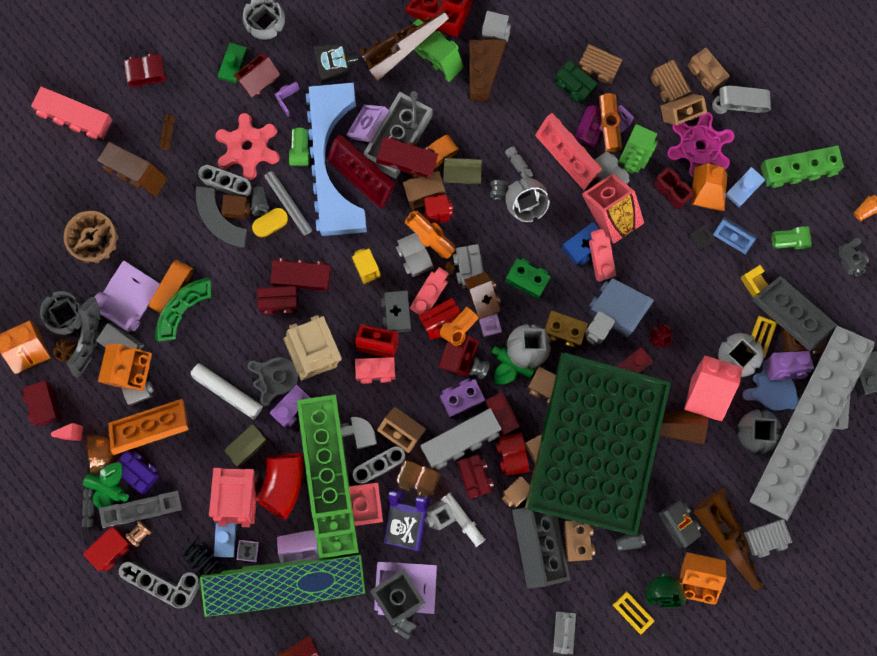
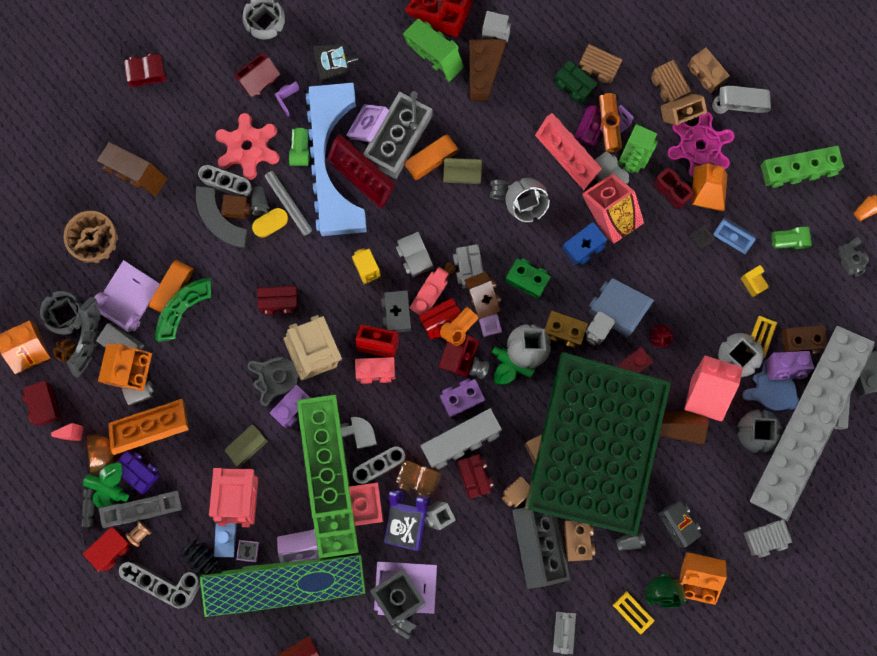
coral brick [31,87,113,140] -> none
reddish brown axle [159,114,175,151] -> none
white brick [190,363,263,420] -> none
green tile [218,42,248,83] -> none
red brick [255,453,304,520] -> none
dark red brick [270,258,331,291] -> none
wedge [360,10,449,81] -> none
dark red brick [376,136,438,179] -> none
medium nougat brick [377,407,426,453] -> none
medium nougat brick [403,171,446,210] -> none
orange piece [405,211,455,259] -> none
red brick [424,195,453,224] -> none
white pin [441,493,486,547] -> none
dark red brick [485,392,521,436] -> none
red brick [496,433,530,477] -> none
light grey axle [505,147,533,178] -> none
medium nougat brick [527,367,556,404] -> none
coral hinge [589,229,616,282] -> none
reddish brown wedge [693,487,763,590] -> none
light blue tile [726,167,766,207] -> none
dark grey tile [753,276,838,351] -> none

